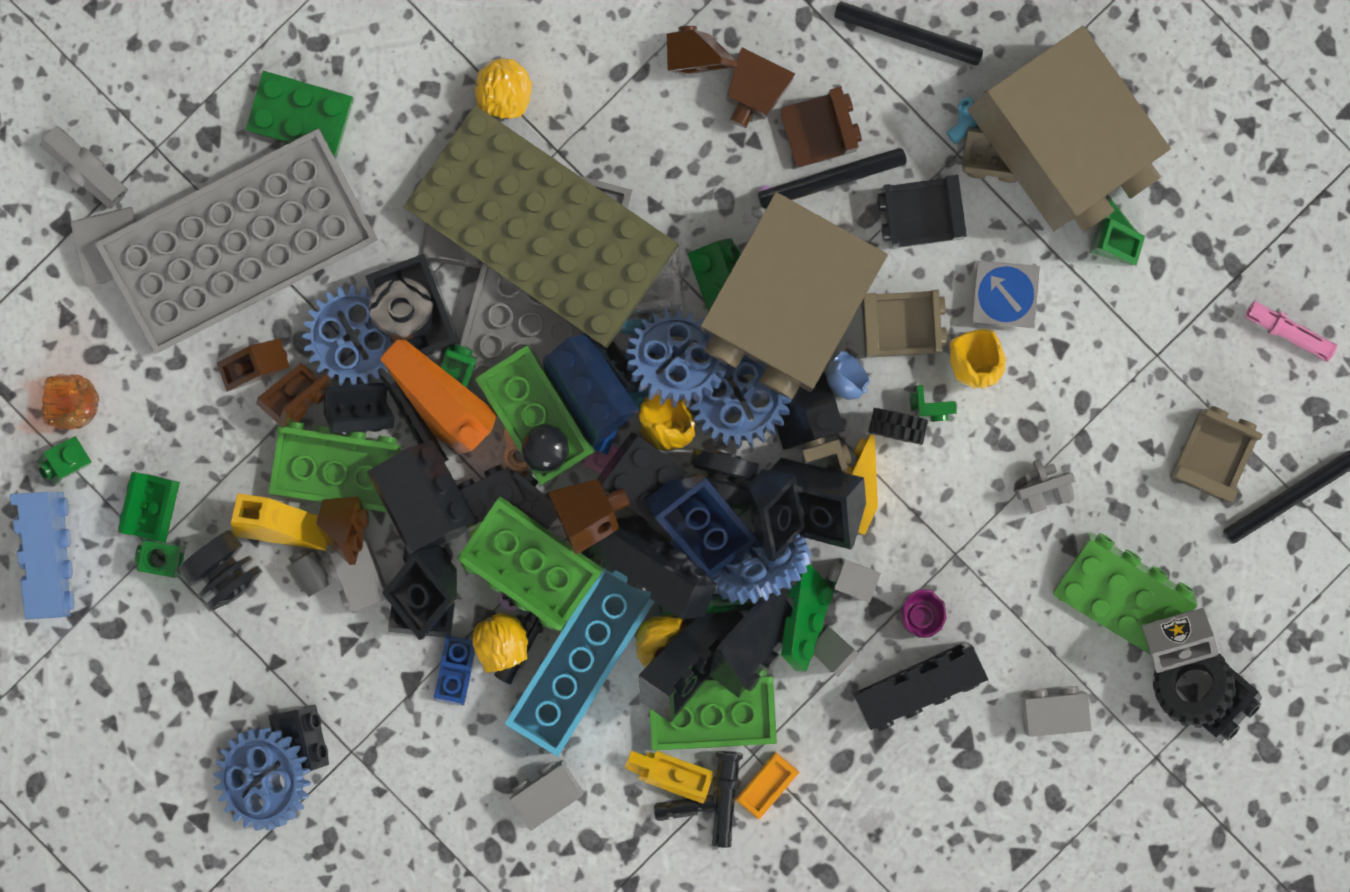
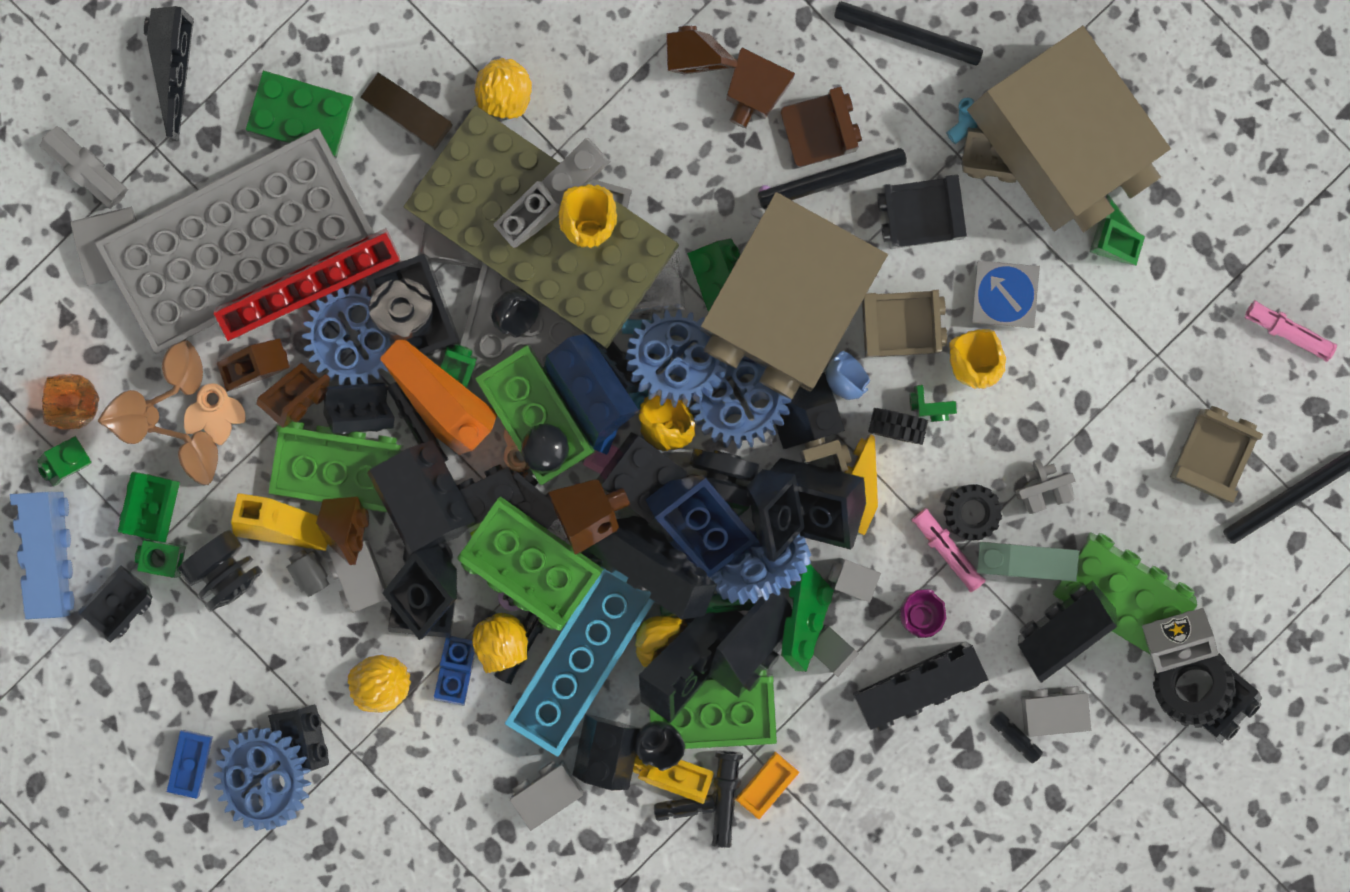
none -> black bracket [78,565,153,643]
none -> medium nougat plant [98,339,218,485]
none -> black wedge [144,6,194,141]
none -> blue plate [166,730,213,799]
none -> light nougat plate [184,383,246,445]
none -> red brick [213,228,400,341]
none -> yellow hair [348,655,411,713]
none -> dark brown slope [360,72,453,150]
none -> black hair [490,289,540,338]
none -> light grey slope [493,138,610,248]
none -> yellow hair [558,184,617,248]
none -> black slope [572,714,641,791]
none -> black hair [634,720,685,771]
none -> bright pink pin [912,508,986,592]
none -> black tyre [944,484,1002,541]
none -> sand green slope [977,542,1079,582]
none -> black axle [990,711,1043,764]
none -> black slope [1018,580,1117,683]

